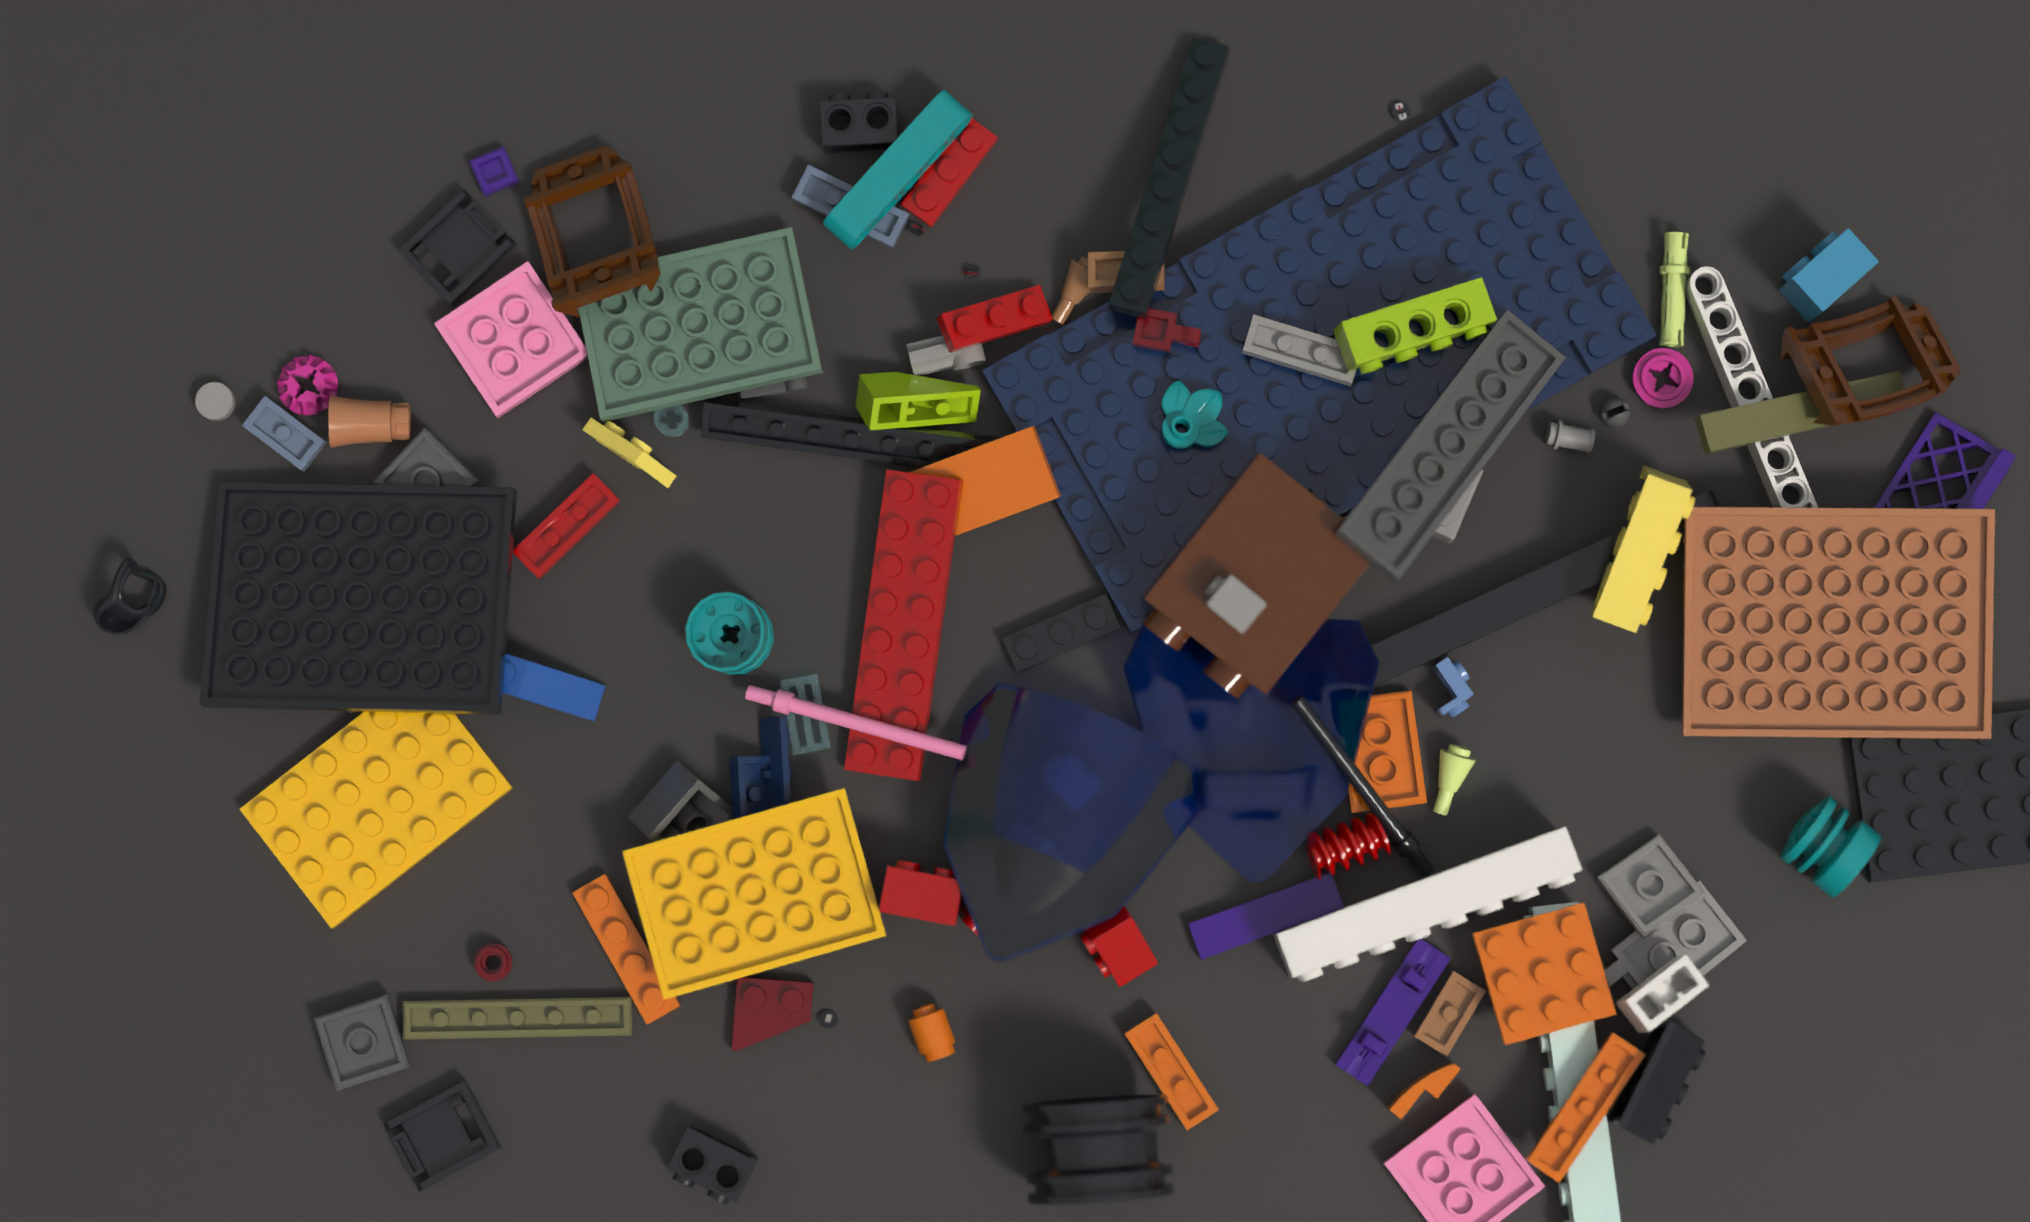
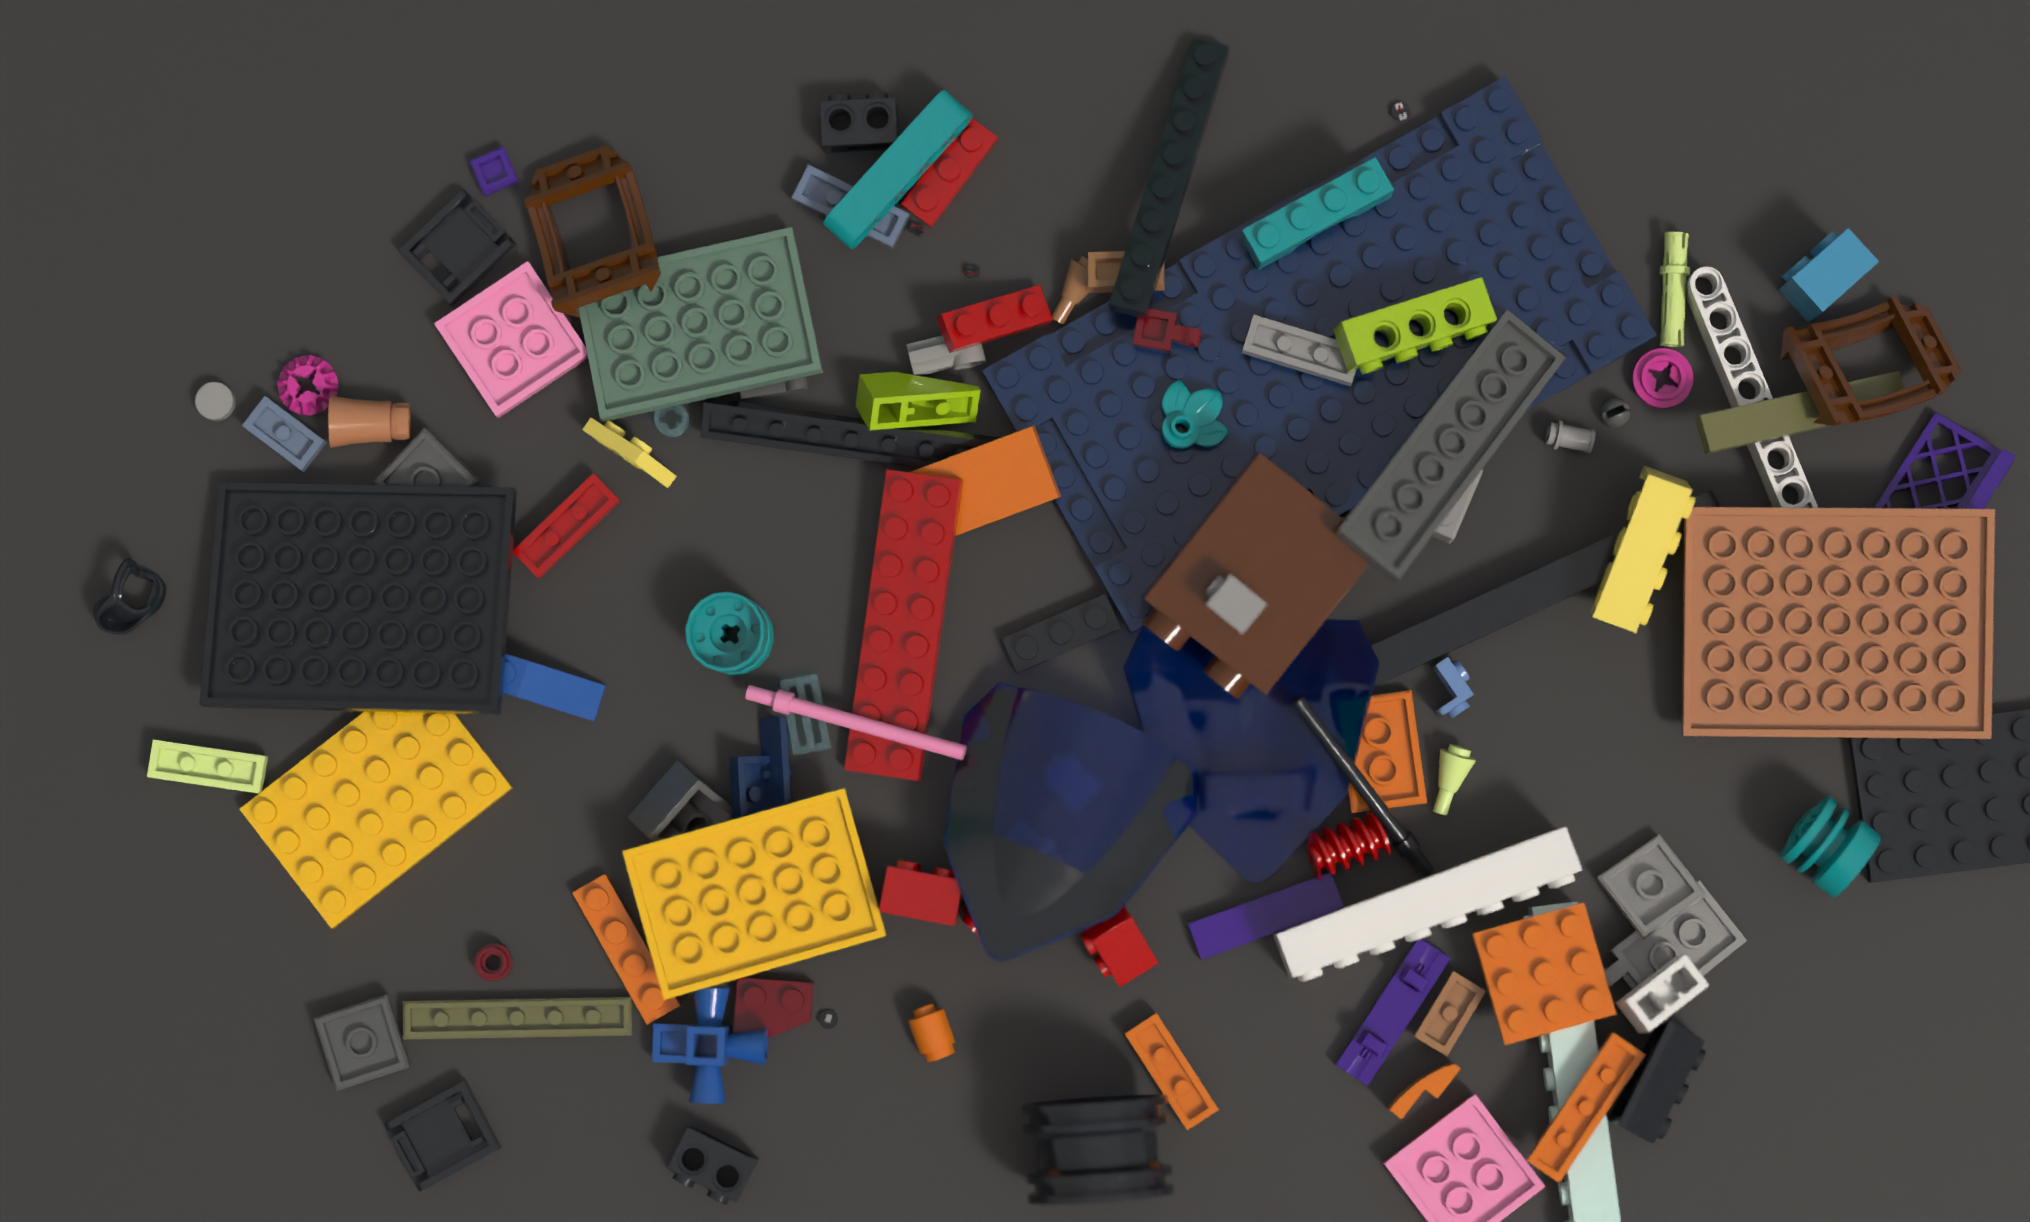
none -> yellowish green plate [147,740,268,794]
none -> blue brick [652,987,769,1104]
none -> teal arch [1240,157,1394,270]

